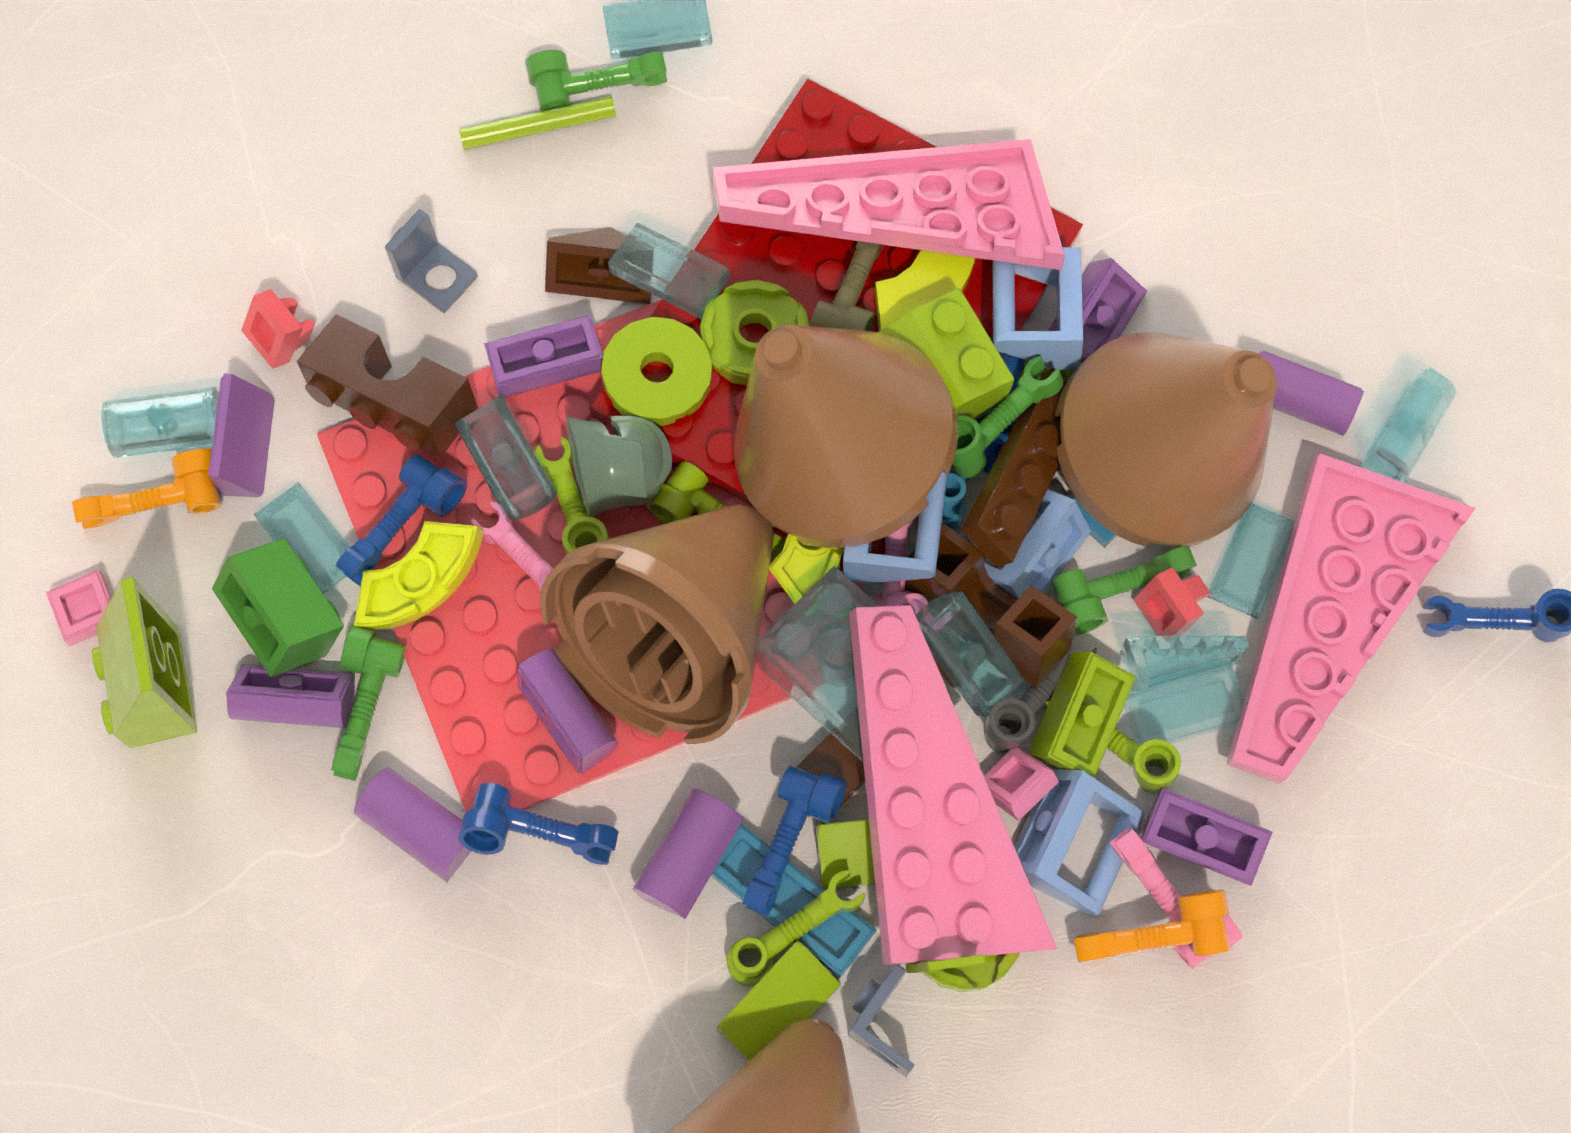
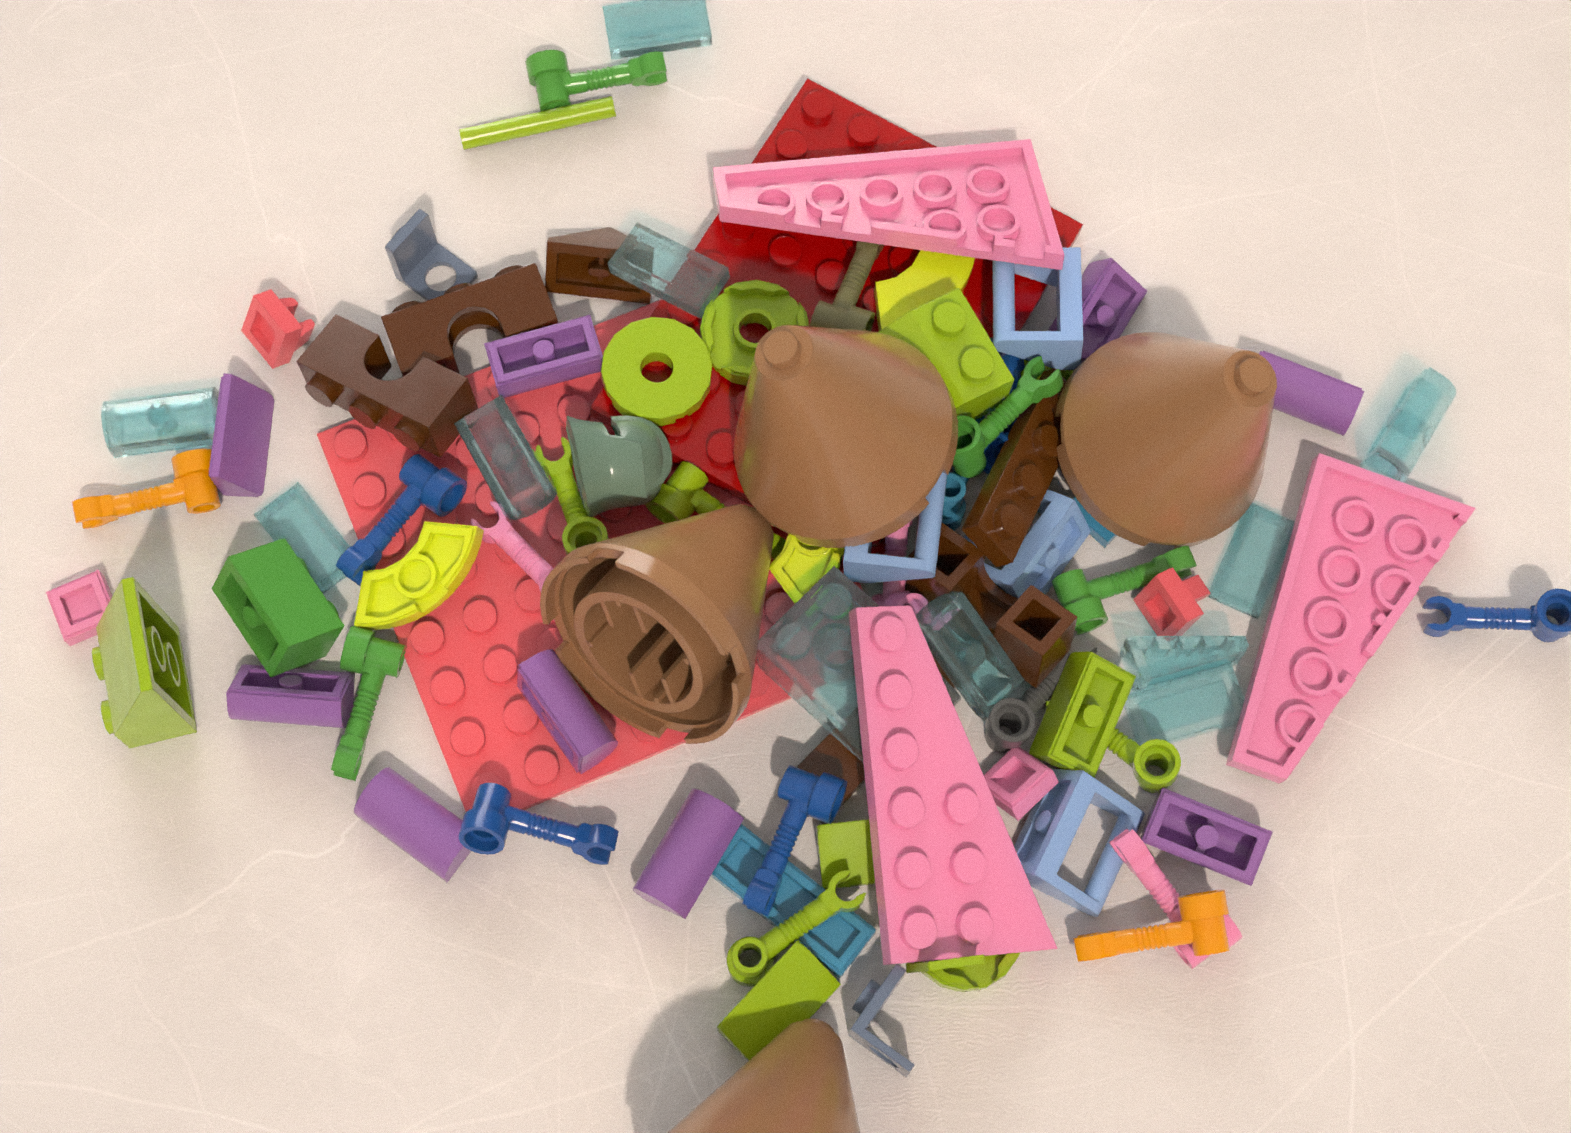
none -> reddish brown arch [381,263,558,376]

